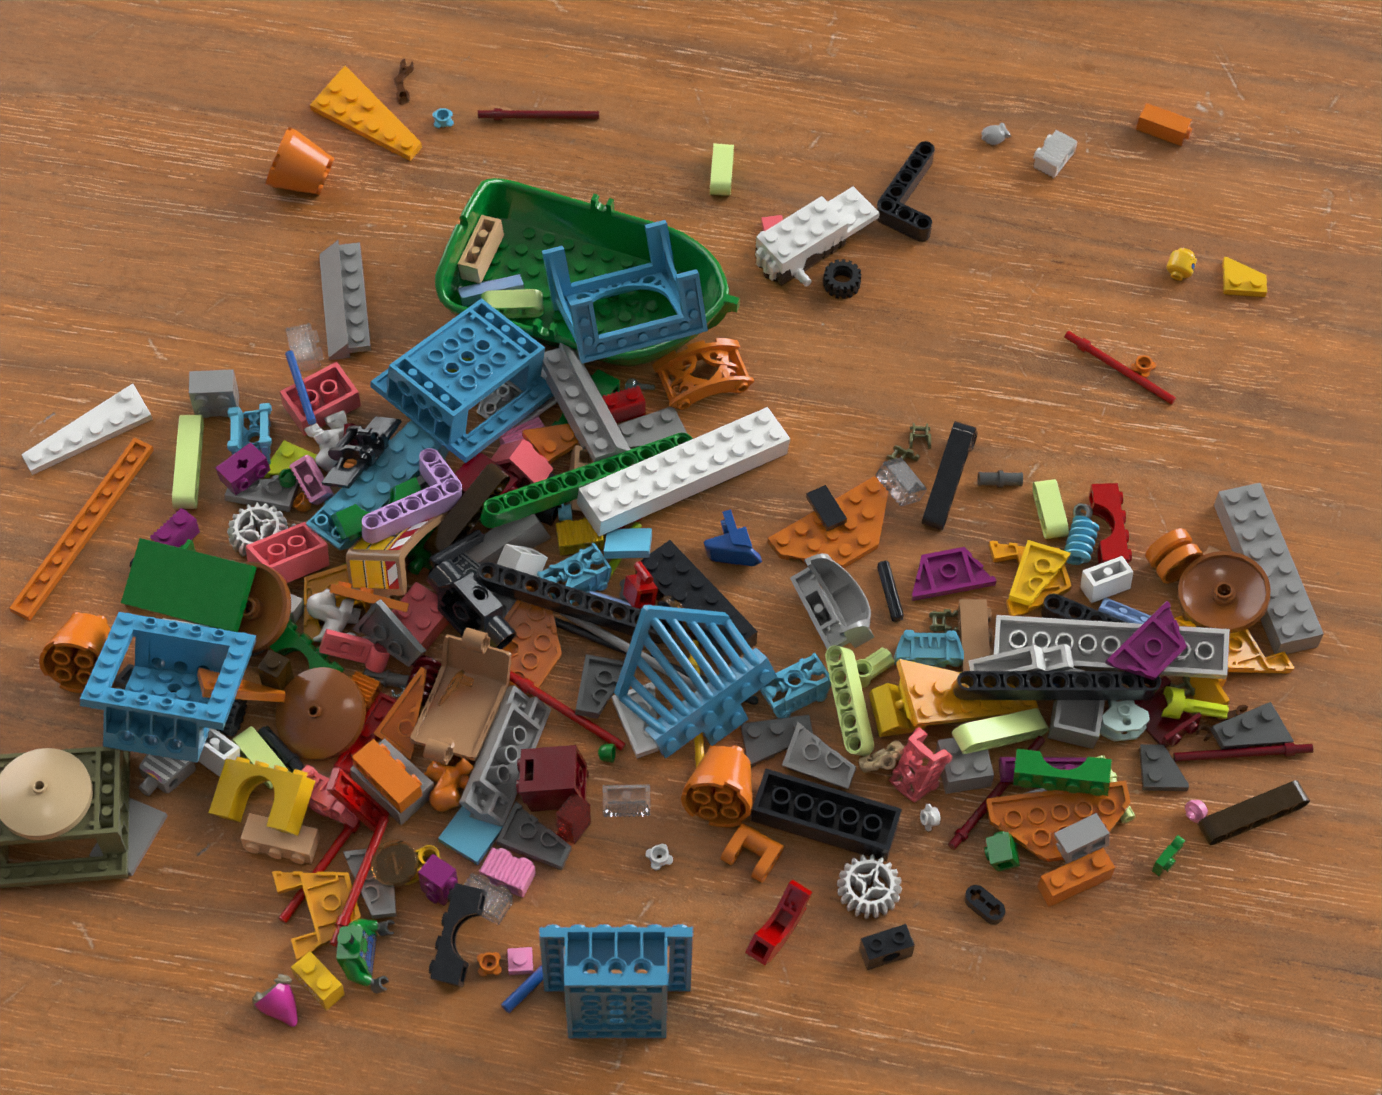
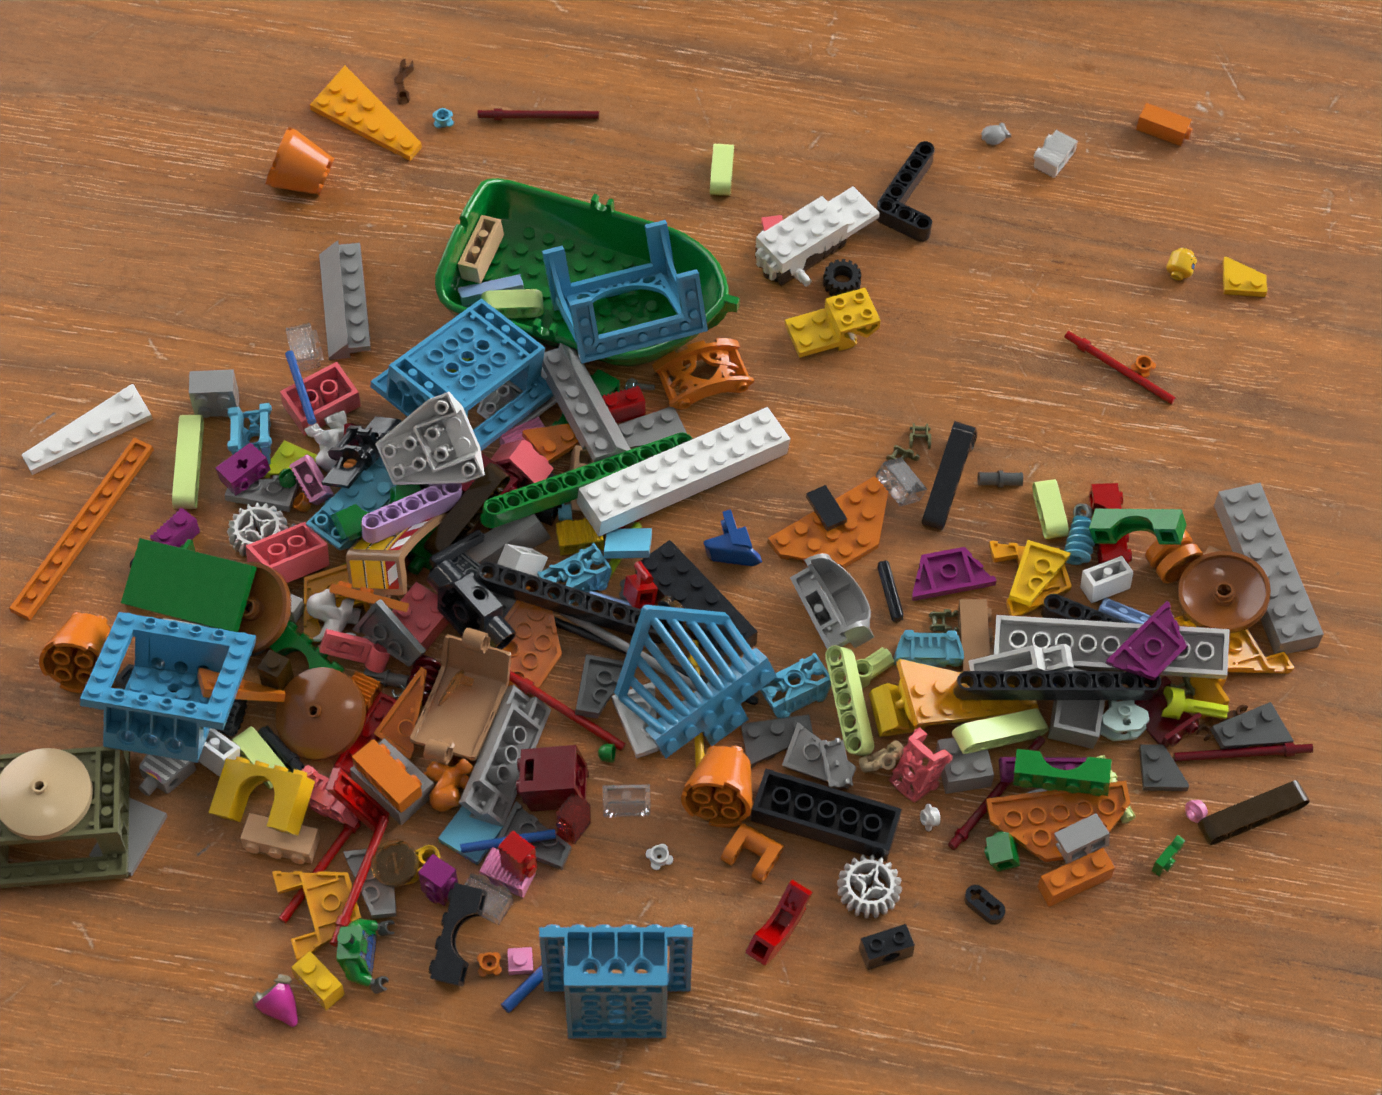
none -> white wedge [376,392,485,485]
none -> blue bar [460,829,556,854]
none -> red brick [499,831,537,882]
none -> yellow piece [784,288,881,358]
none -> light grey hinge [819,738,853,789]
none -> green arch [1089,509,1187,545]

